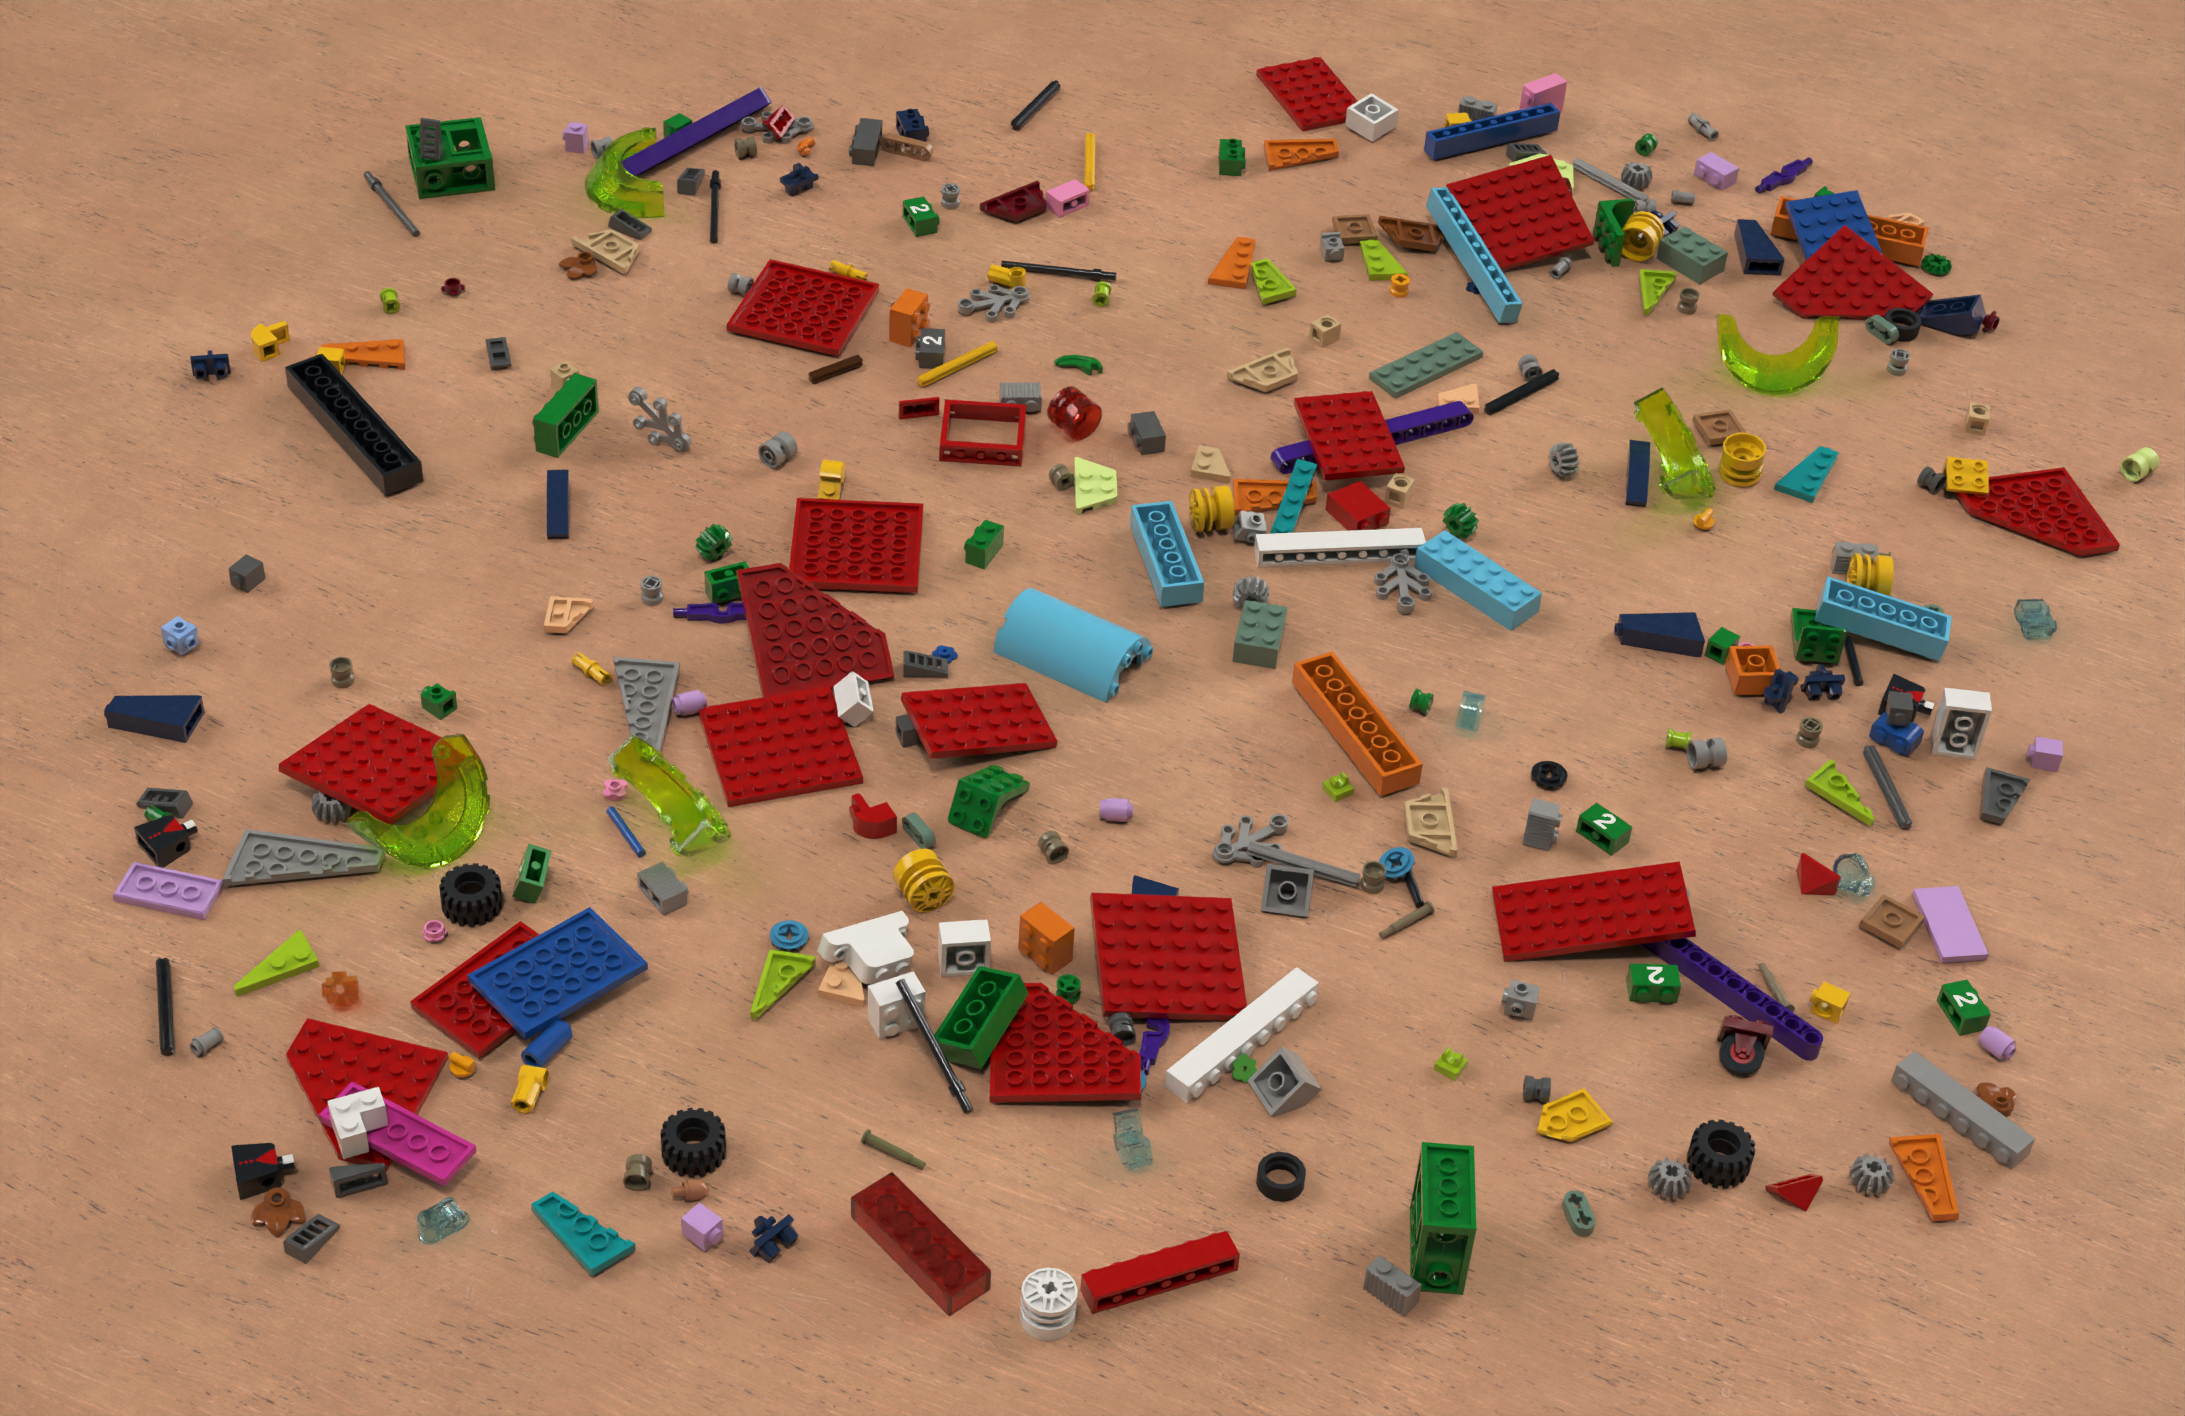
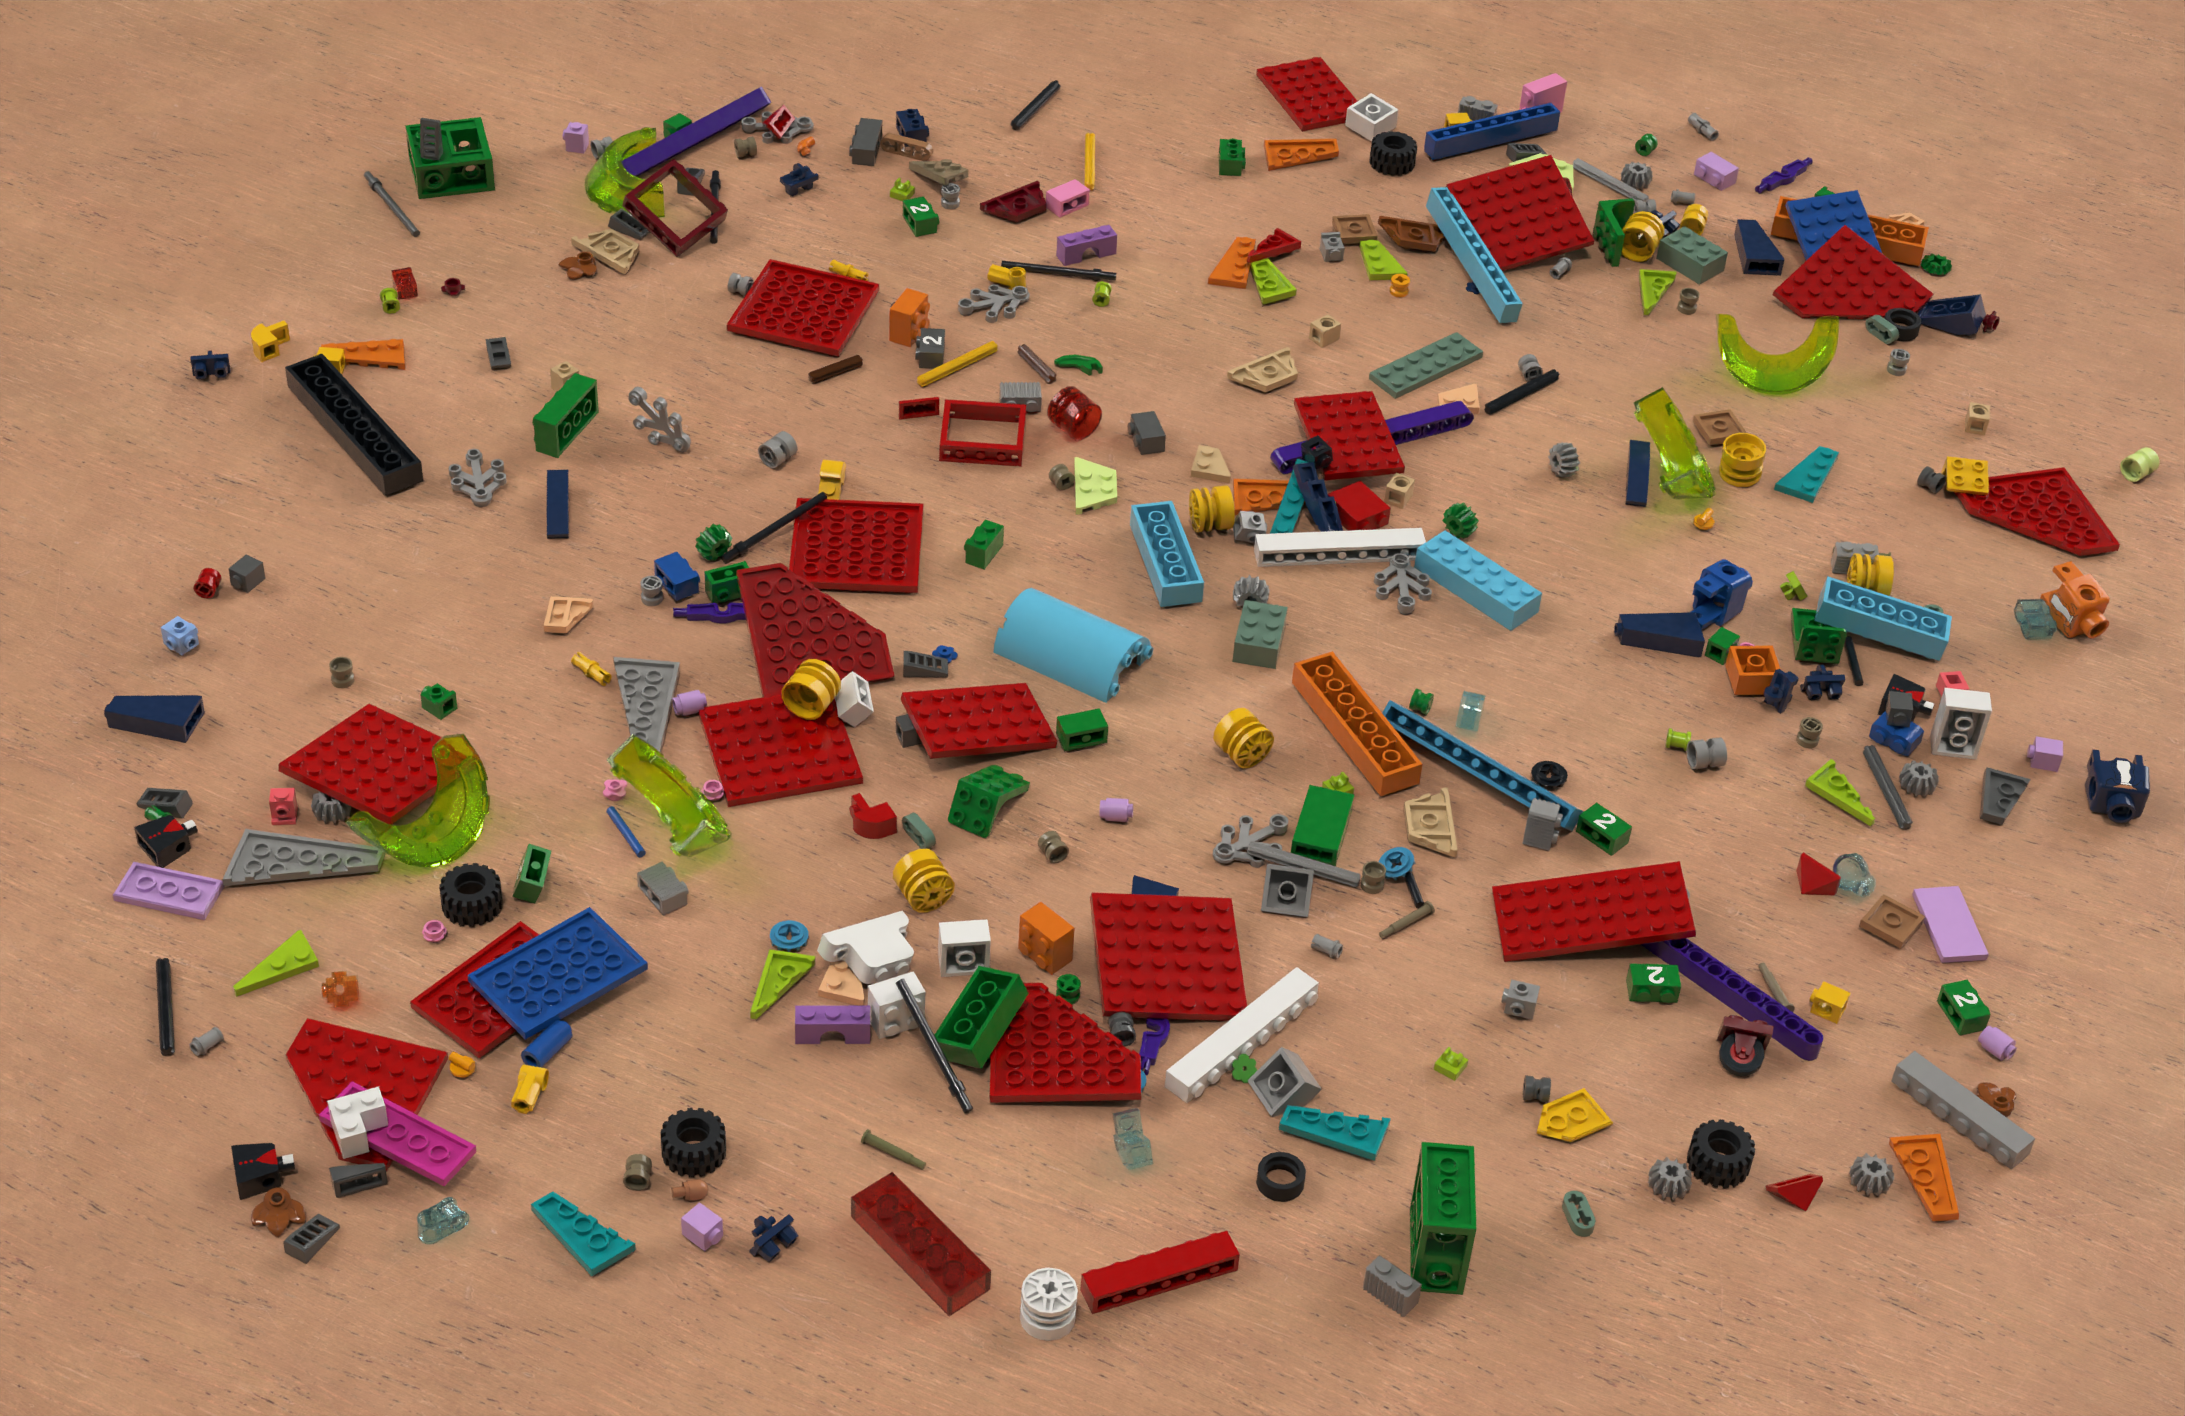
none -> red wheel [193,568,222,599]
none -> coral brick [269,788,298,825]
none -> clear red brick [391,267,418,300]
none -> light grey plant [449,449,507,507]
none -> dark red window [622,159,728,257]
none -> blue brick [654,552,700,601]
none -> bright pink plate [701,780,724,801]
none -> black bar [721,492,827,563]
none -> yellow wheel [782,659,841,720]
none -> medium lavender arch [795,1005,870,1044]
none -> lime tile [890,178,915,201]
none -> dark tan wing [909,159,968,185]
none -> reddish brown axle [1017,344,1057,383]
none -> medium lavender arch [1056,225,1117,266]
none -> green brick [1056,708,1108,751]
none -> yellow wheel [1213,708,1274,769]
none -> red wing [1247,228,1301,263]
none -> teal wing [1279,1105,1391,1161]
none -> green brick [1291,785,1355,866]
none -> dark blue slope [1292,462,1343,532]
none -> black brick [1301,435,1333,469]
none -> light grey pin [1311,934,1343,958]
none -> black tyre [1369,131,1417,176]
none -> dark azure brick [1382,700,1584,831]
none -> yellow wheel [1680,204,1708,236]
none -> blue piece [1691,559,1753,630]
none -> lime tile [1780,571,1808,601]
none -> light grey gear [1899,760,1939,797]
none -> coral brick [1936,671,1969,697]
none -> orange piece [2040,561,2110,639]
none -> dark blue piece [2085,749,2150,823]

